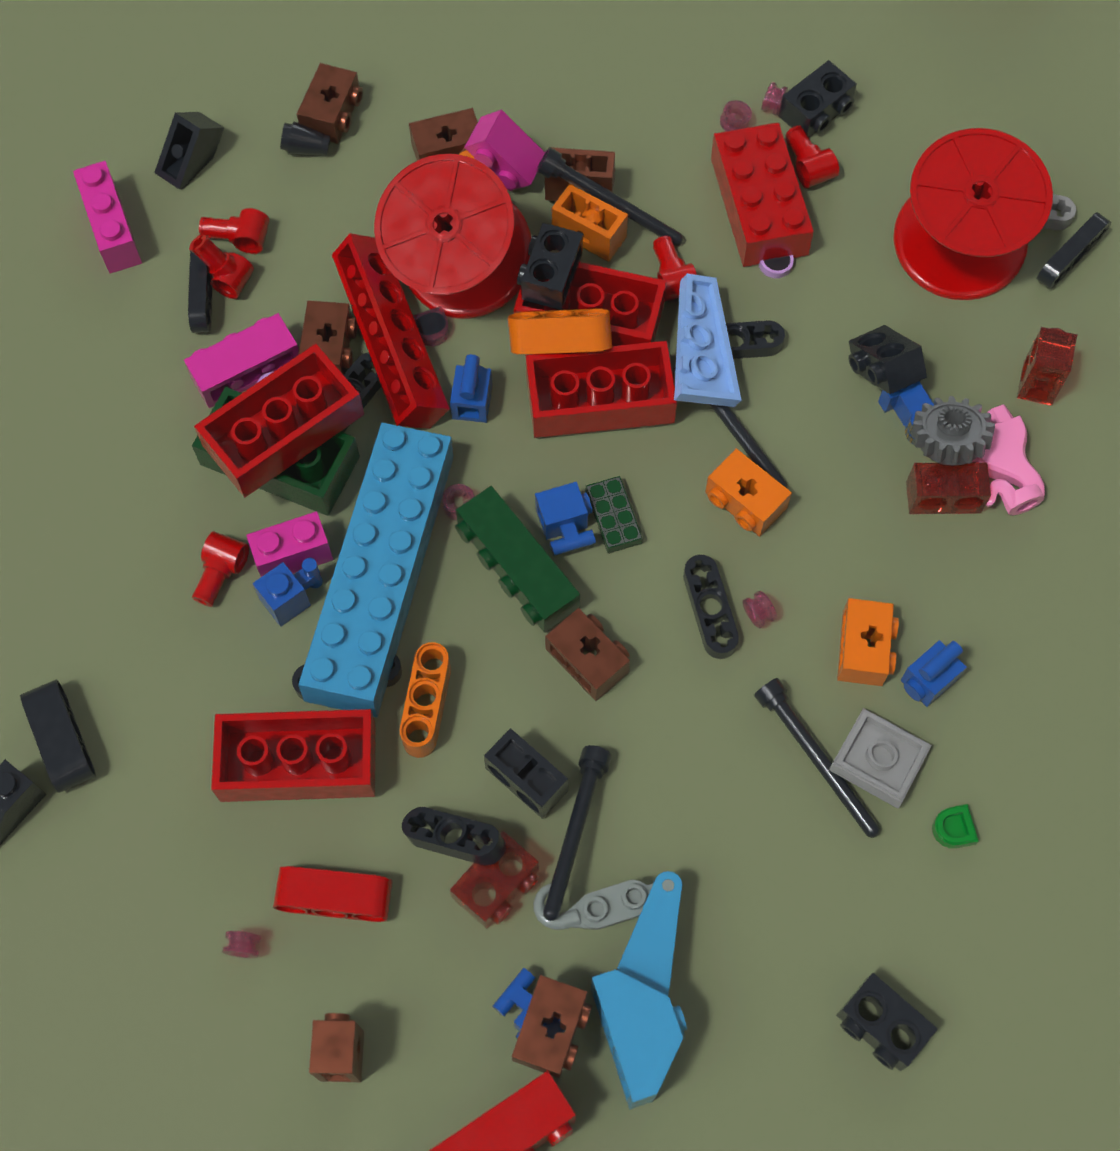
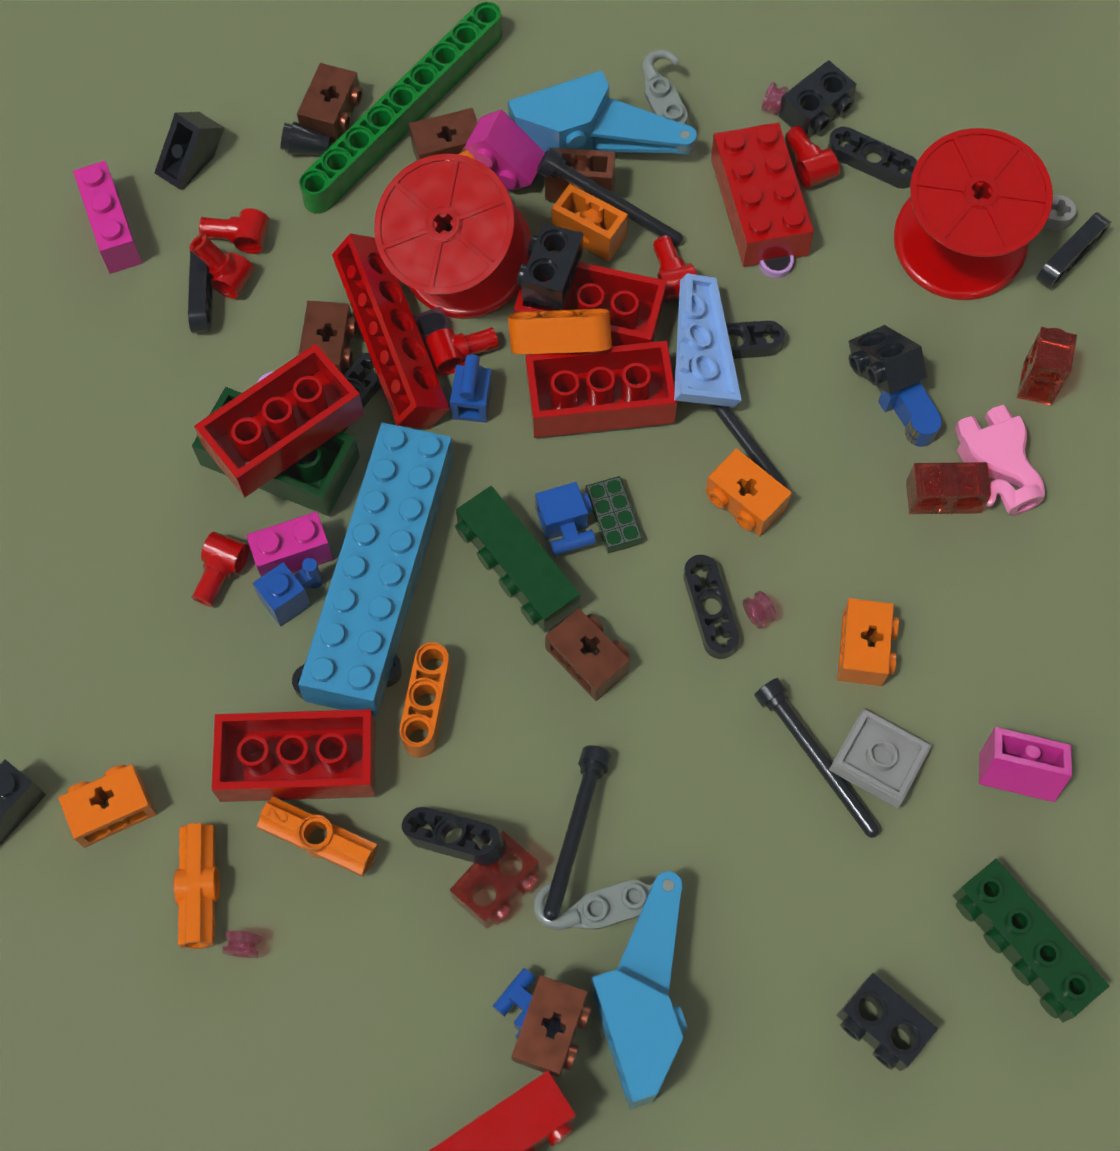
black beam [20,679,96,793] -> none
dark pink brick [184,313,299,408] -> none
red beam [273,866,393,922] -> none
copper brick [309,1013,364,1082] -> none
clear pink bush [442,484,475,520] -> none
black brick [484,728,568,819] -> none
clear pink bush [720,100,752,131] -> none
blue brick [901,640,967,707] -> none
dark grey gear [911,396,995,465] -> none
green tile [932,804,979,848] -> none
none -> orange brick [58,764,157,848]
none -> orange piece [173,823,220,949]
none -> orange piece [257,796,378,877]
none -> green beam [299,1,502,214]
none -> red pin [425,327,498,375]
none -> dark azure slope [508,49,697,155]
none -> black beam [827,127,918,189]
none -> dark green brick [952,859,1110,1023]
none -> dark pink brick [979,727,1072,802]

